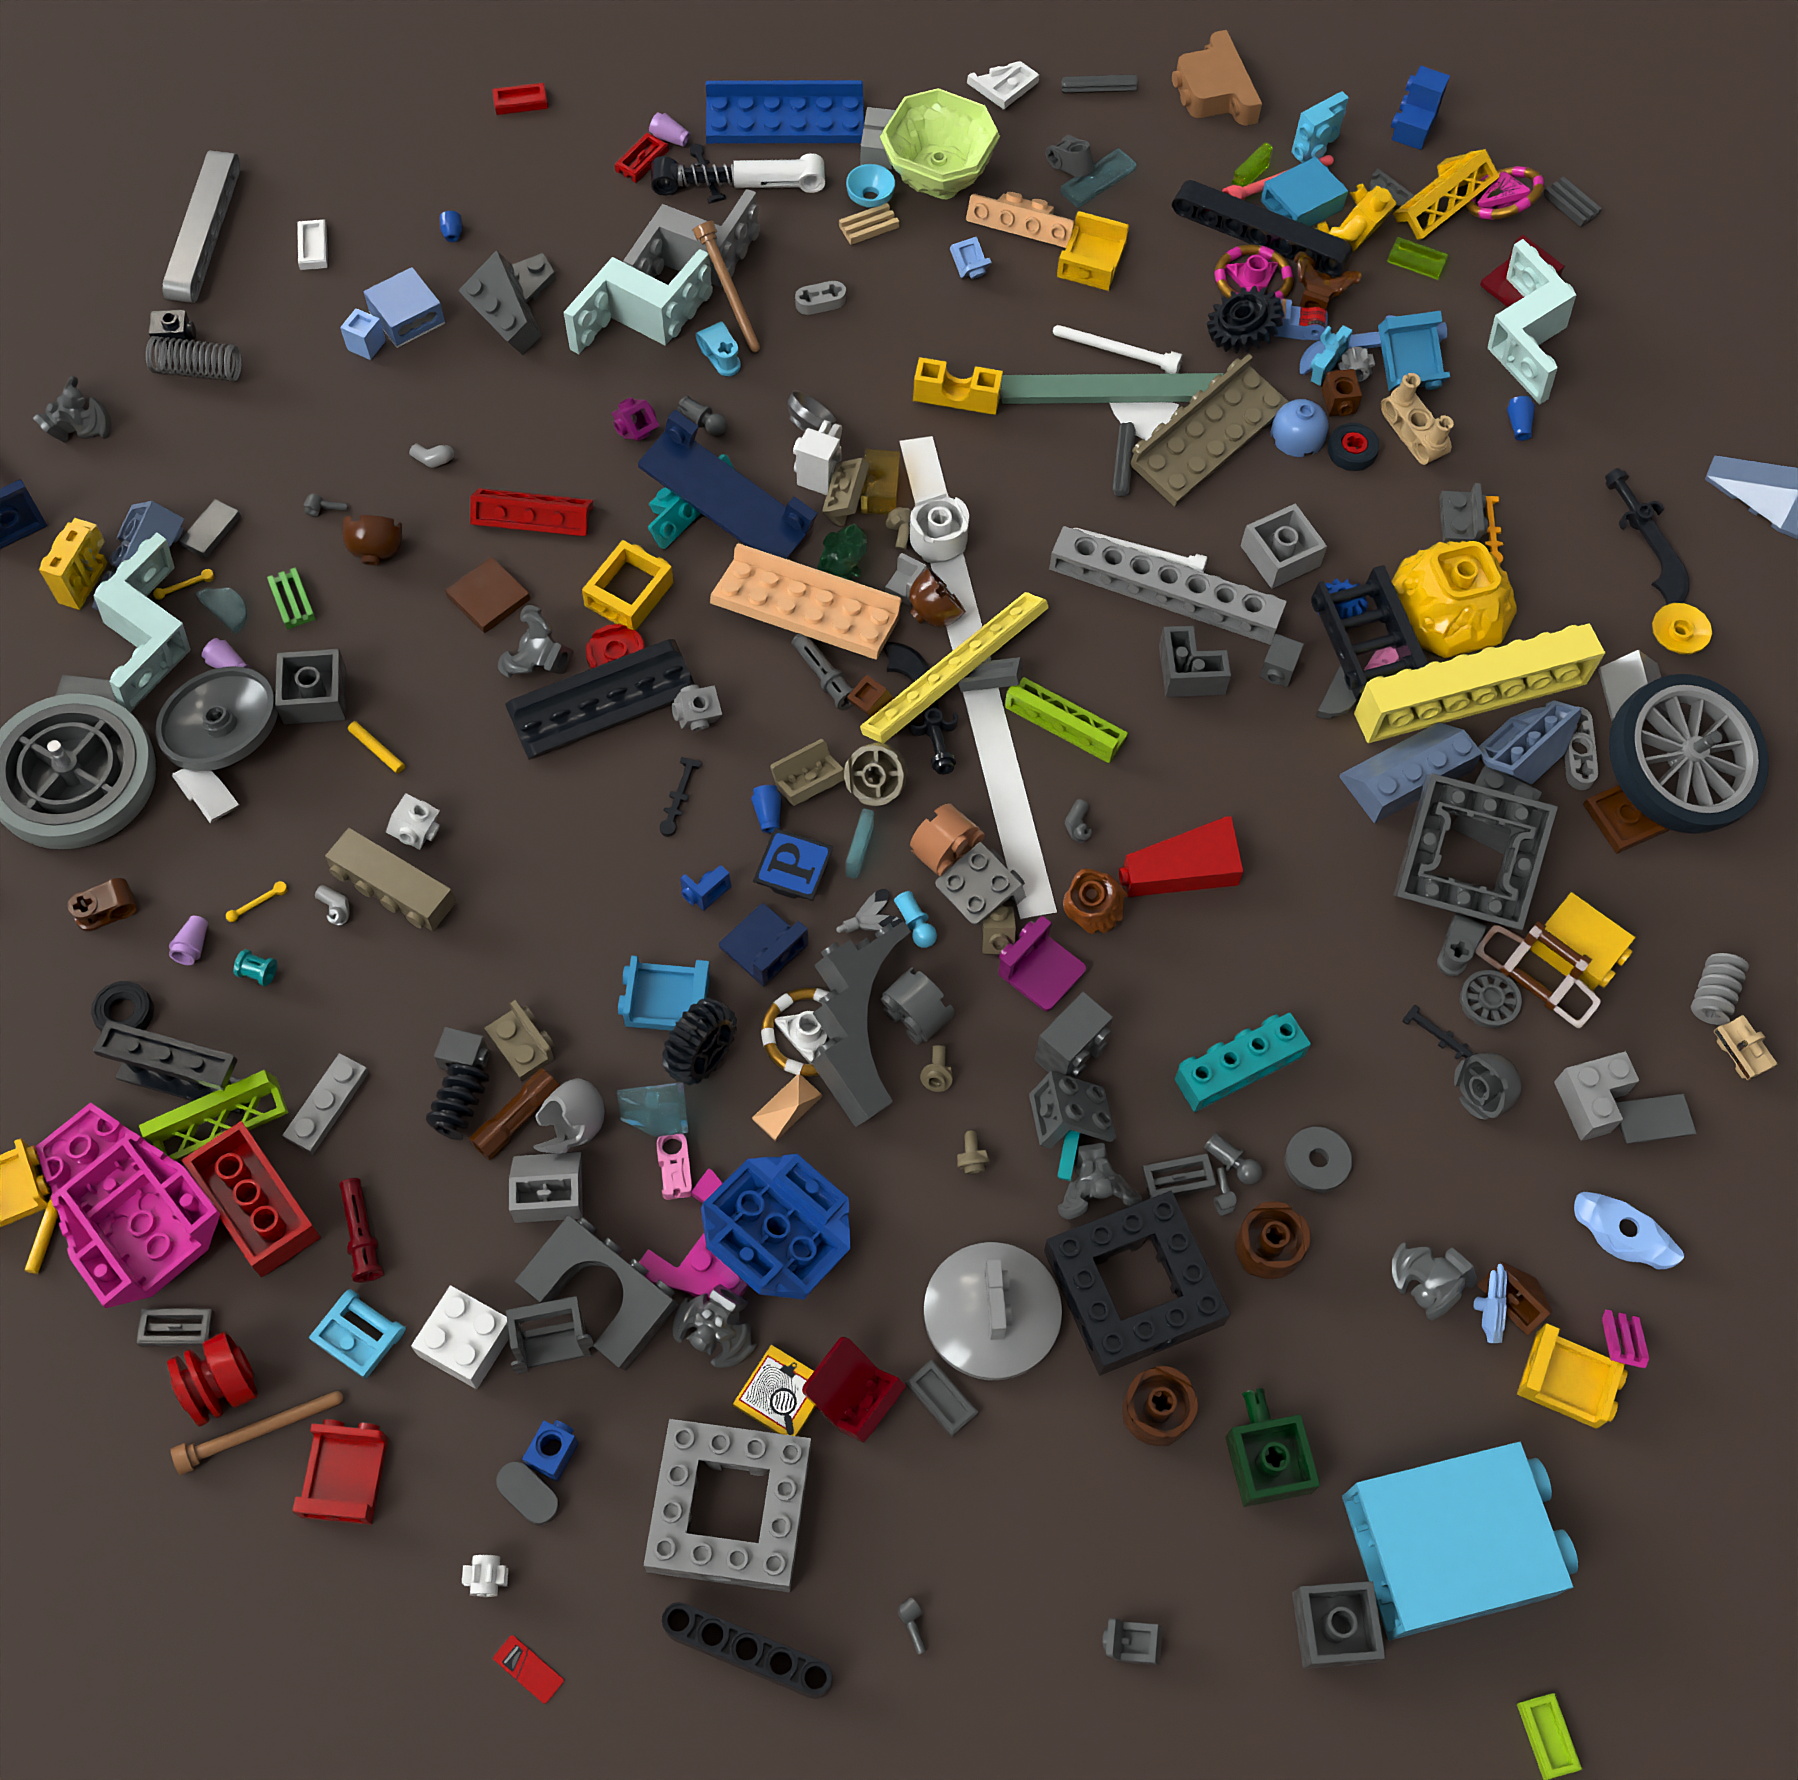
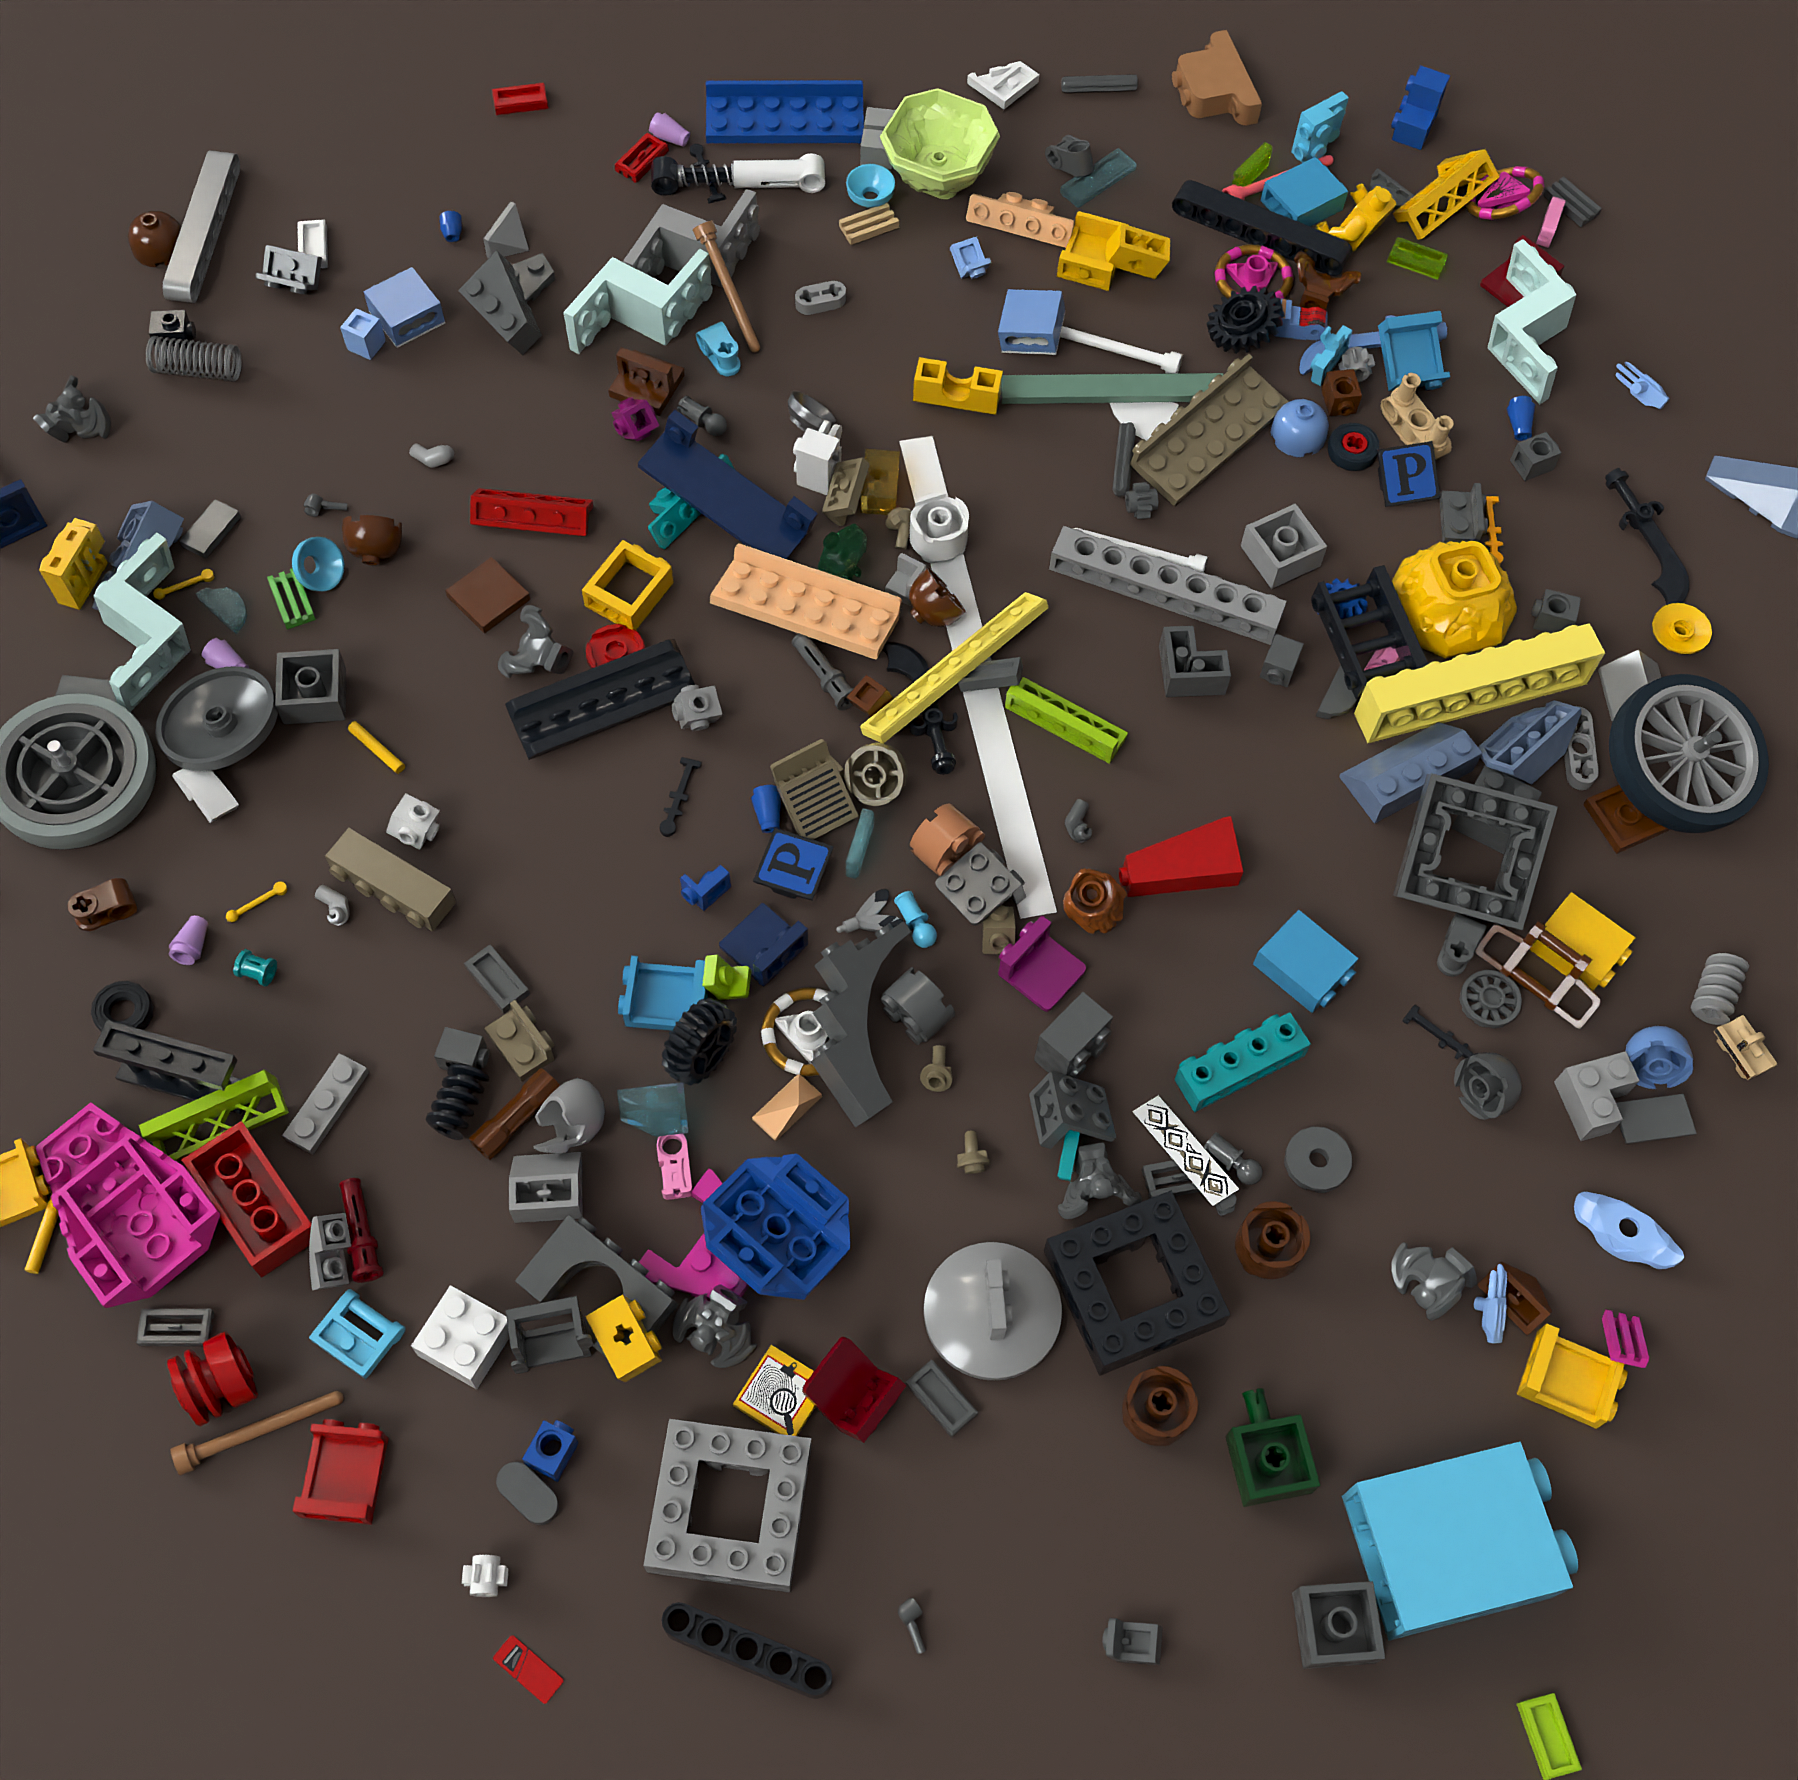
none -> reddish brown cylinder [128,211,181,267]
none -> bracket [255,245,322,295]
none -> medium azure piece [292,537,344,591]
none -> light grey slope [309,1213,351,1290]
none -> dark grey tile [464,945,530,1013]
none -> light grey slope [483,202,529,258]
none -> yellow brick [585,1294,662,1382]
none -> reddish brown bracket [608,347,685,416]
none -> lime bracket [702,955,751,1000]
none -> dark tan tile [777,760,858,840]
none -> medium blue piece [998,289,1065,355]
none -> yellow brick [1106,223,1170,279]
none -> dark grey gear [1125,482,1158,519]
none -> white sticker [1132,1095,1239,1206]
none -> dark azure brick [1253,910,1359,1013]
none -> piece [1377,441,1440,507]
none -> dark grey brick [1510,432,1562,481]
none -> dark grey brick [1531,589,1581,633]
none -> bright pink piece [1536,196,1566,248]
none -> light blue piece [1616,362,1670,409]
none -> medium blue cylinder [1625,1026,1693,1089]

